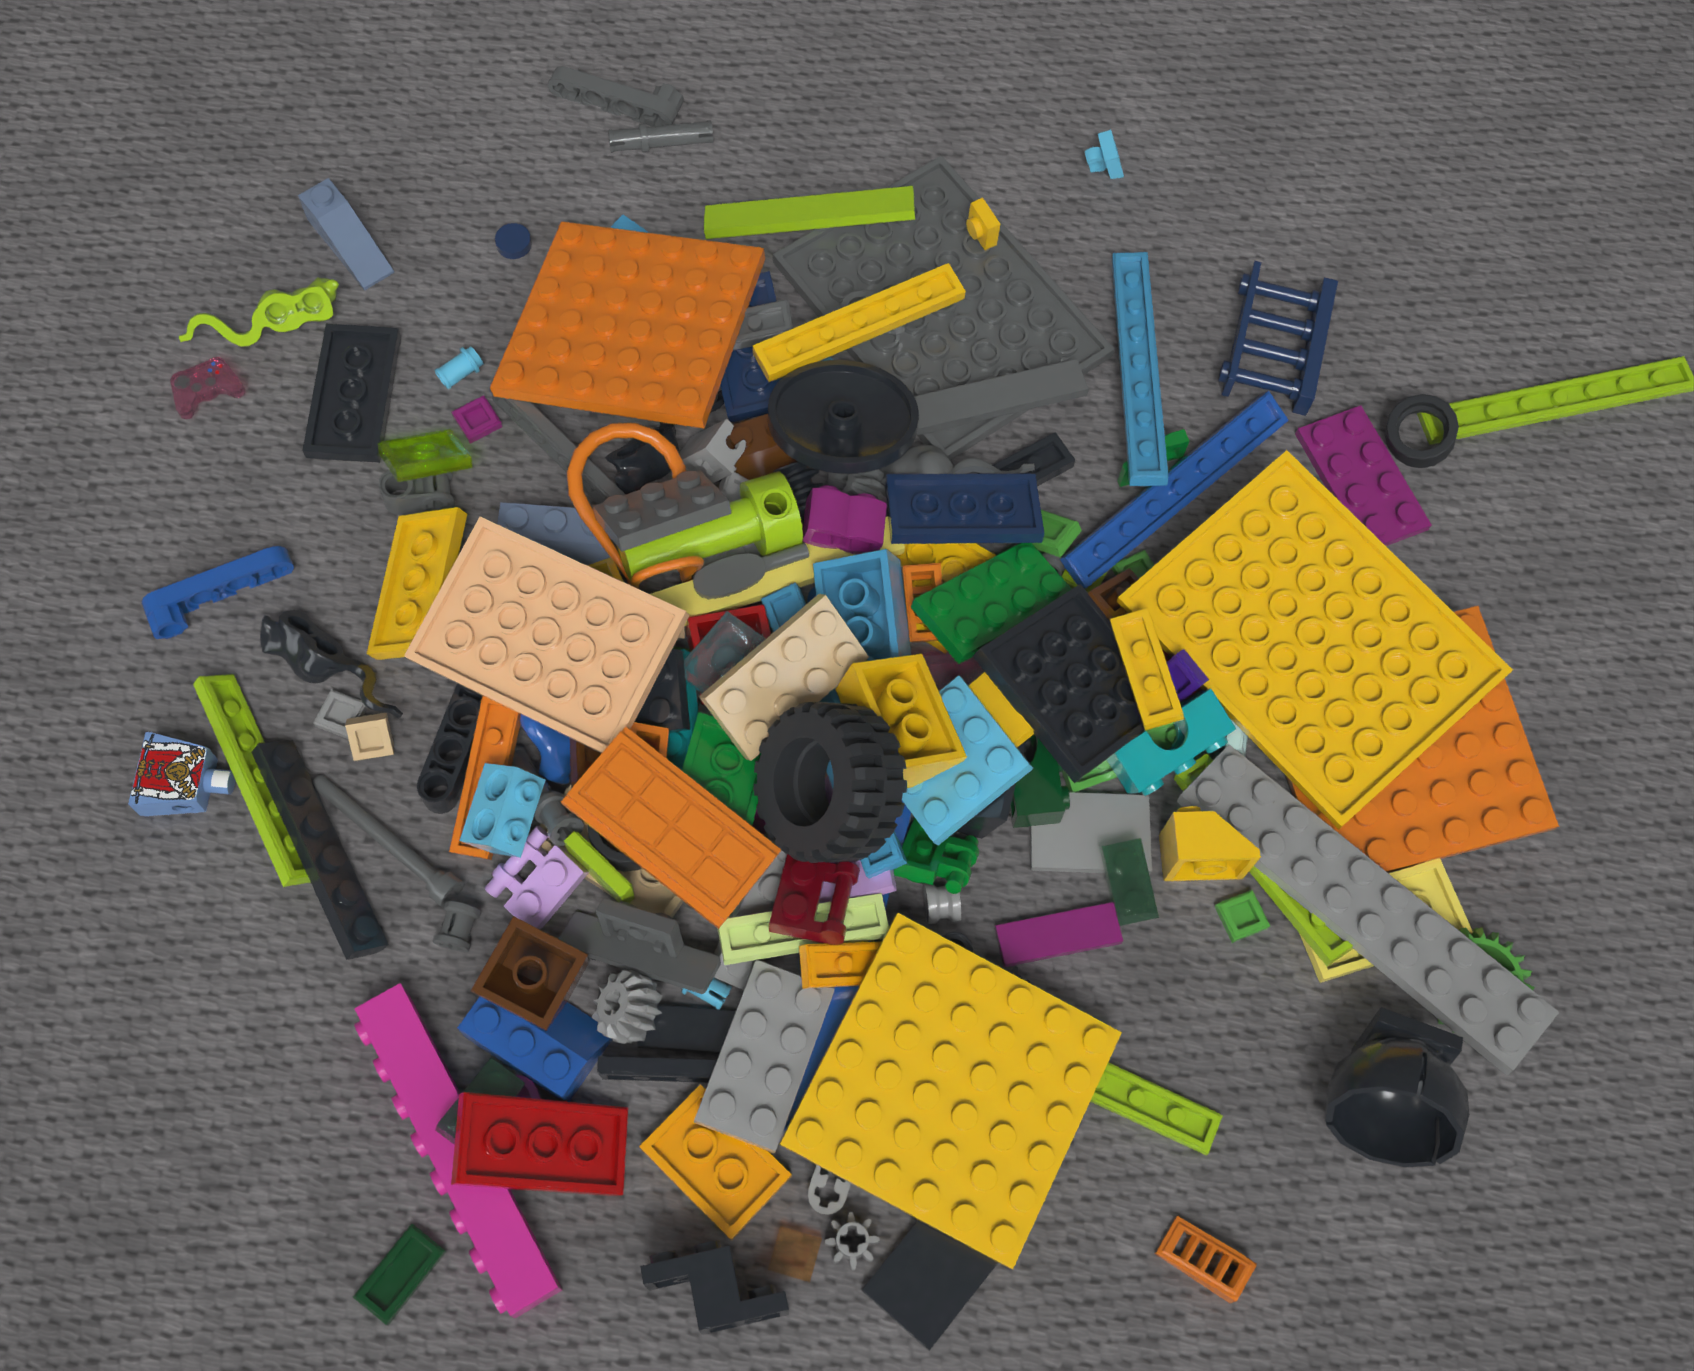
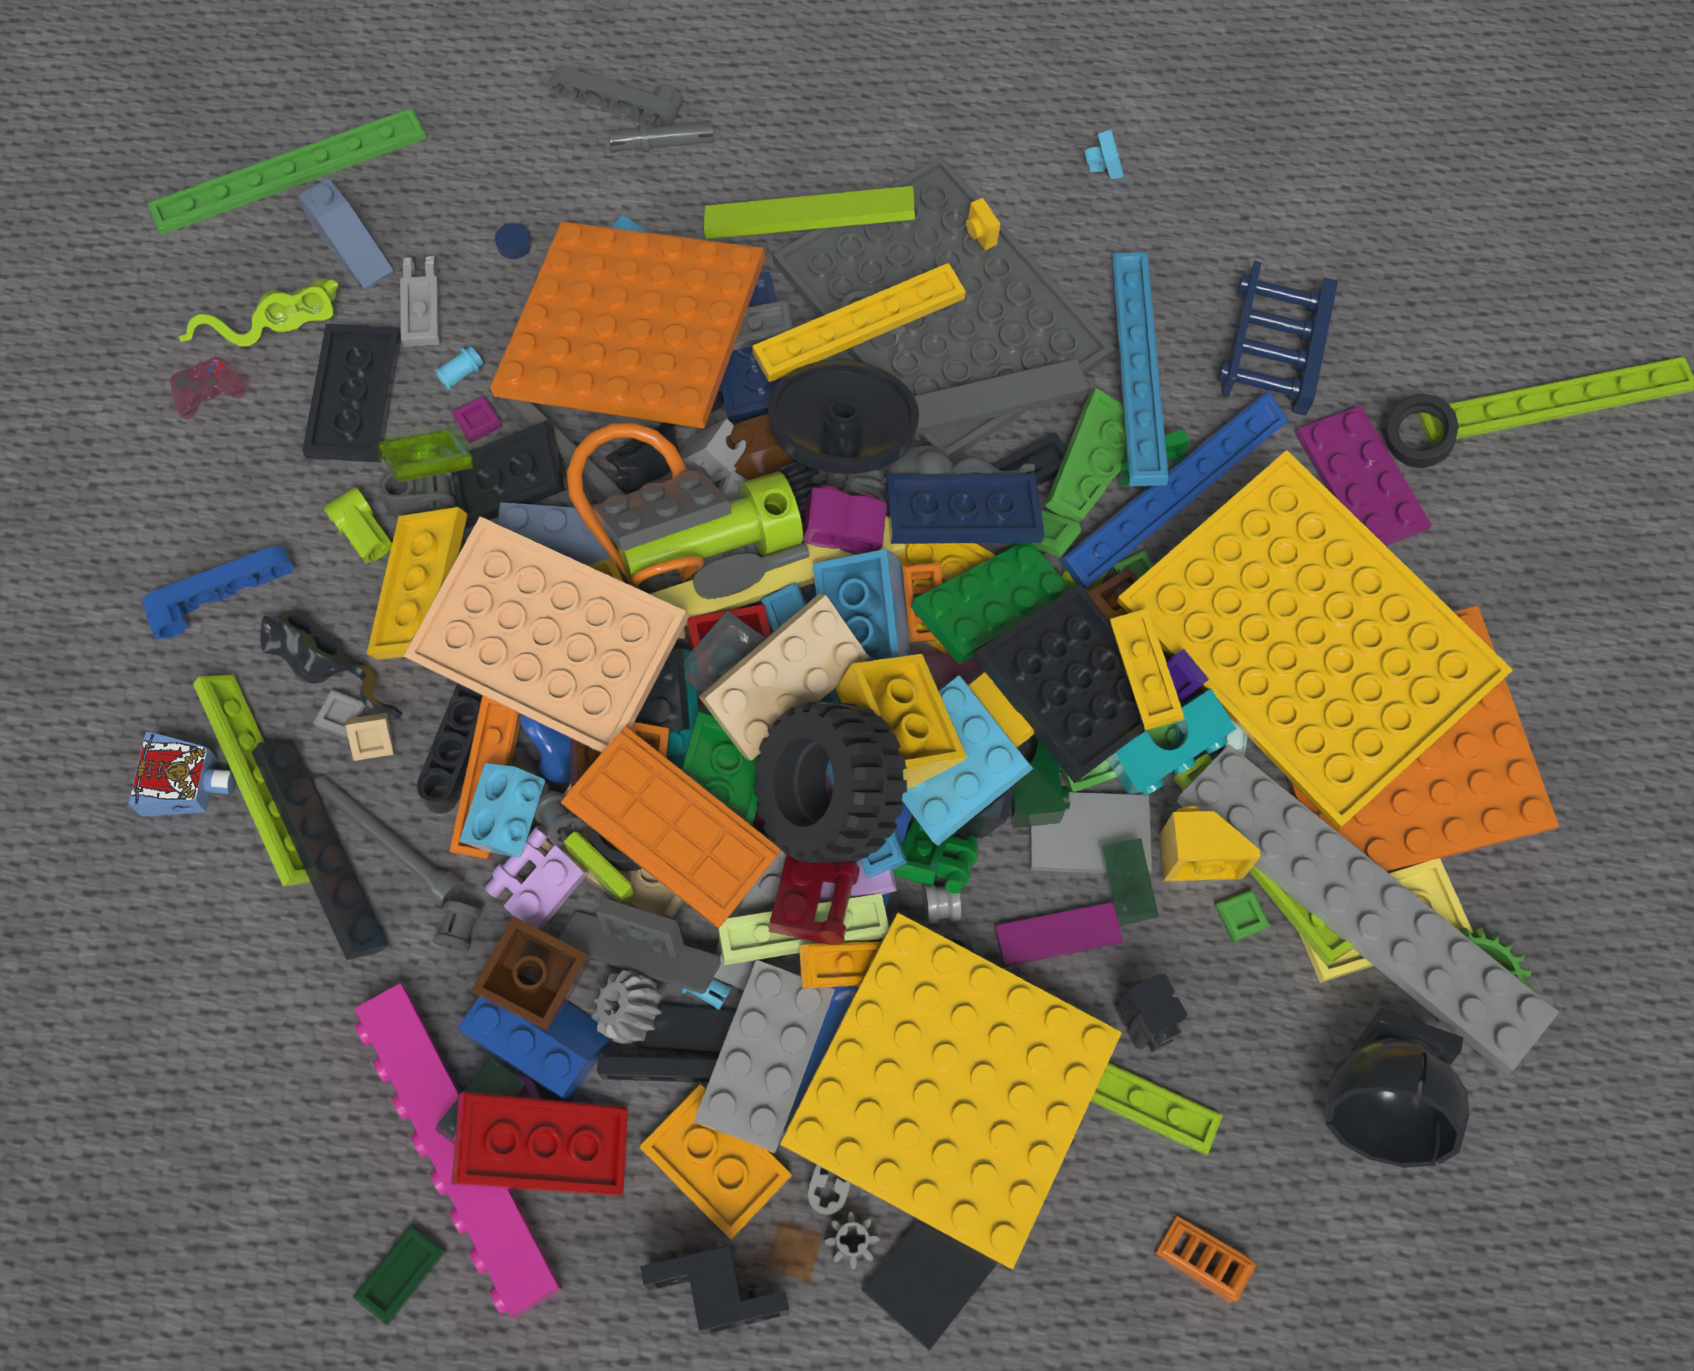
none -> bright green tile [147,108,426,235]
none -> lime piece [322,487,392,564]
none -> light grey hinge [400,256,440,347]
none -> black tile [449,420,565,528]
none -> bright green wing [1045,388,1127,522]
none -> black brick [1115,973,1188,1053]

